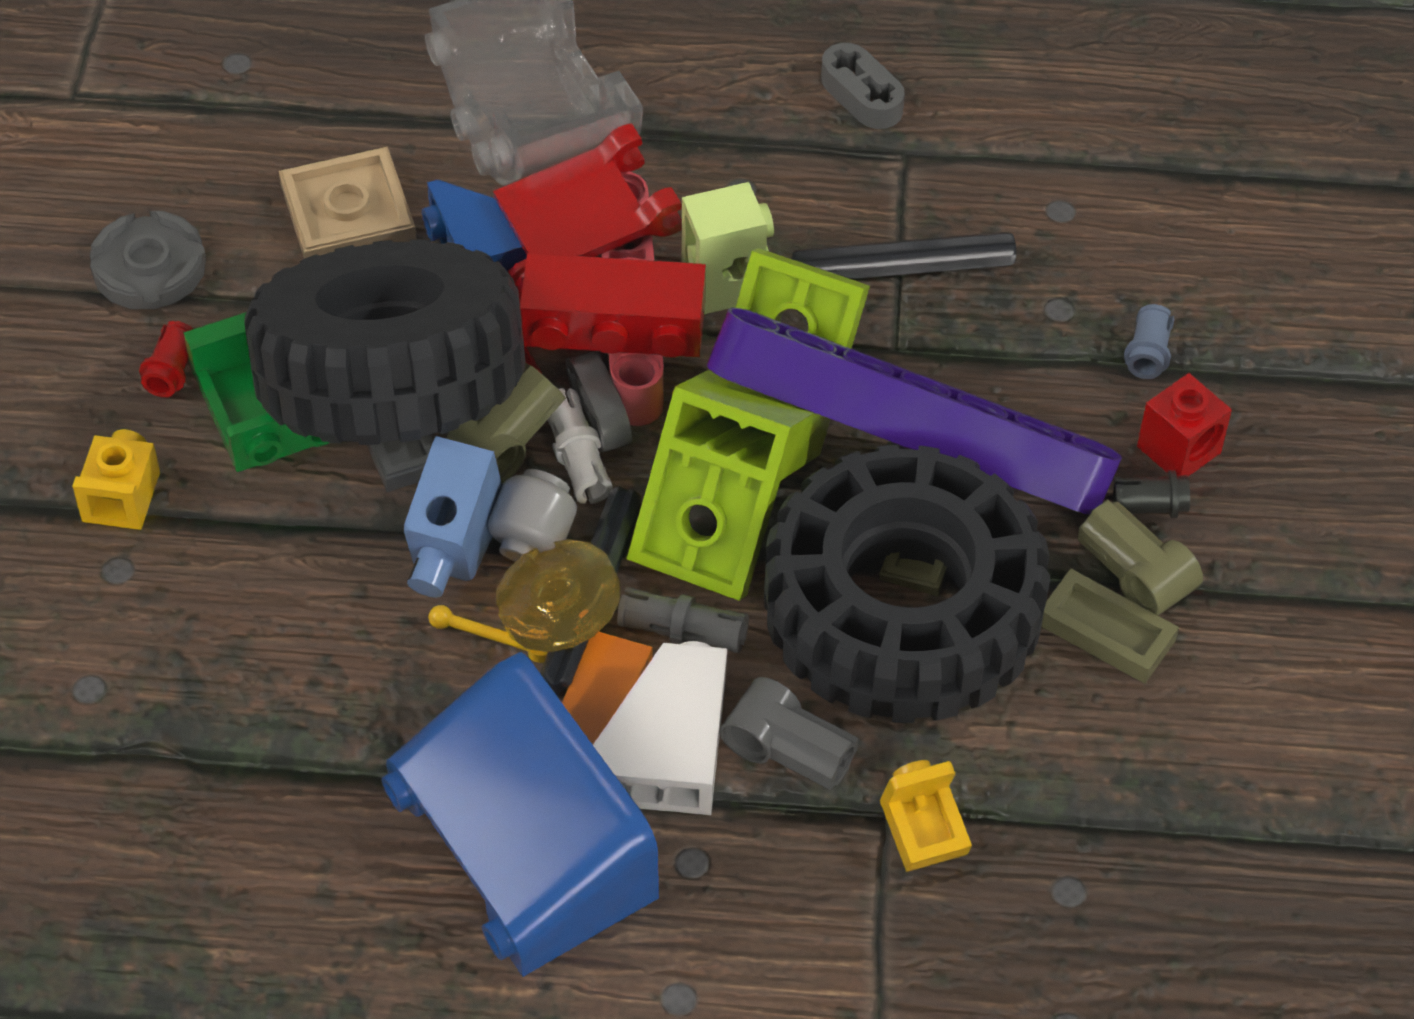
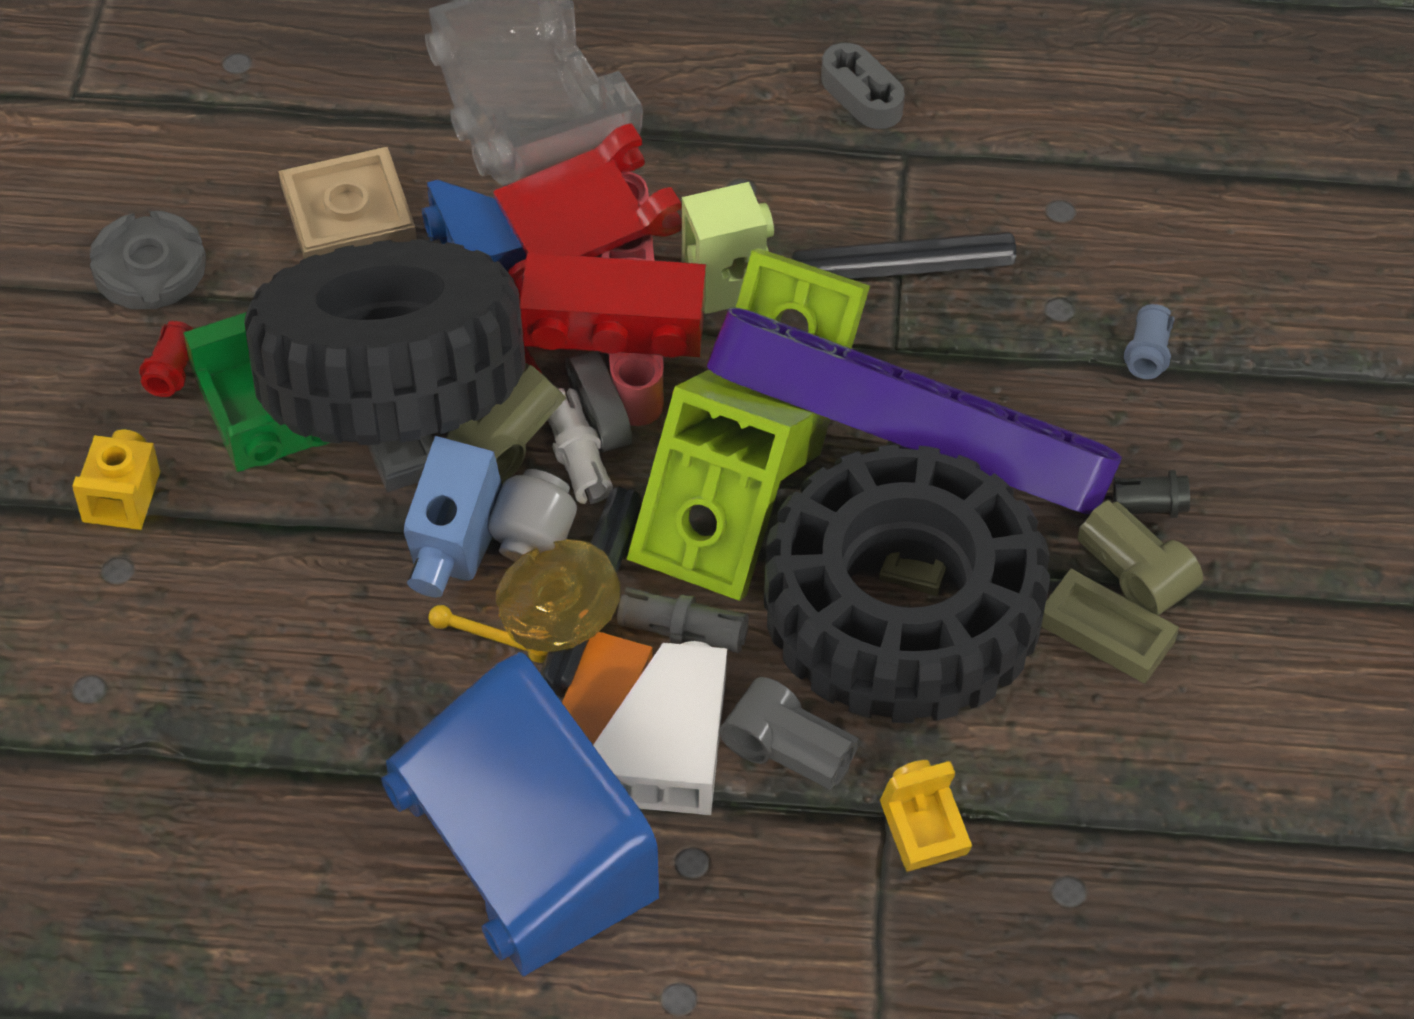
red brick [1137,373,1232,477] -> none

